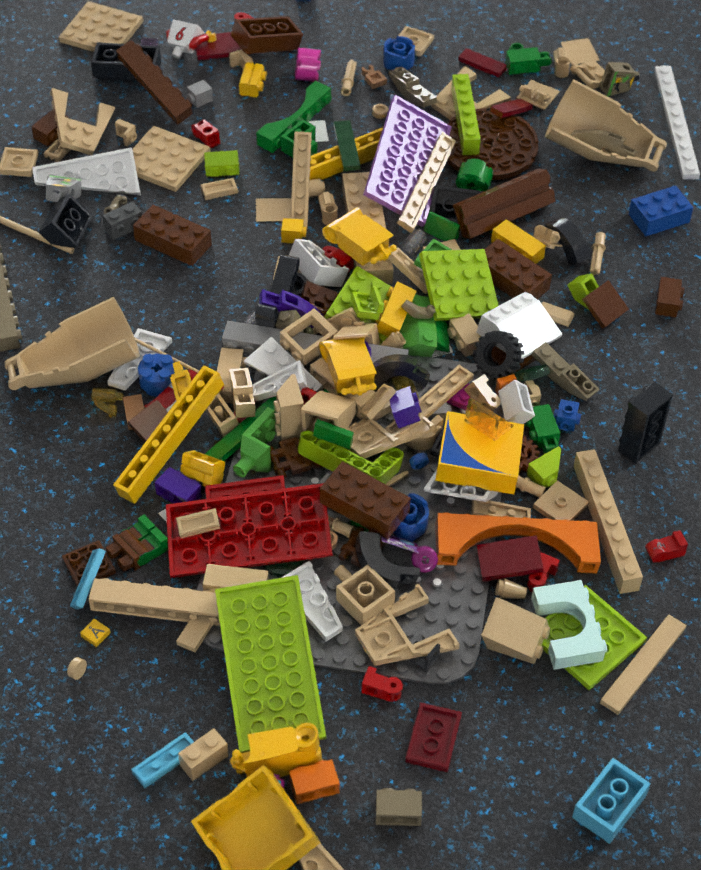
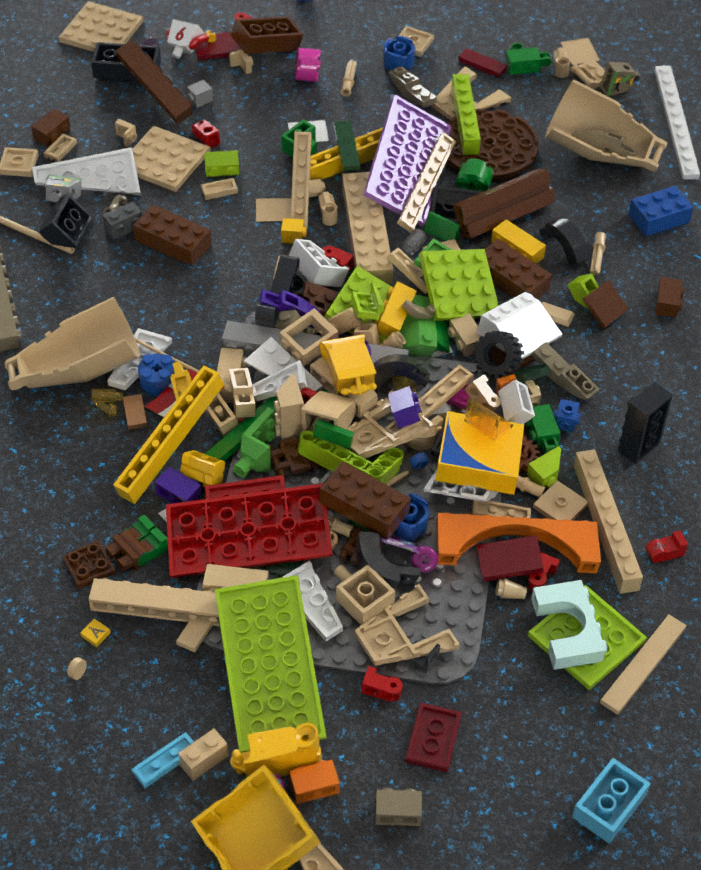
tan wing [50,88,115,155] -> none
medium azure tile [70,548,106,610] -> none
reddish brown tile [128,400,168,442] -> none
tan tile [176,508,220,538] -> none
yellow brick [239,62,267,97] -> none
green arch [256,81,332,153] -> none
yellow piece [322,207,397,266] -> none
tan container [333,321,377,340] -> none
tan tile [359,384,397,420] -> none
medium nougat plate [362,65,387,89] -> none
tan tile [372,104,388,119] -> none
tan slope [481,597,550,664] -> none
dark red tile [490,98,533,118] -> none
tan hinge [516,80,560,110] -> none
tan hinge [531,225,563,249] -> none

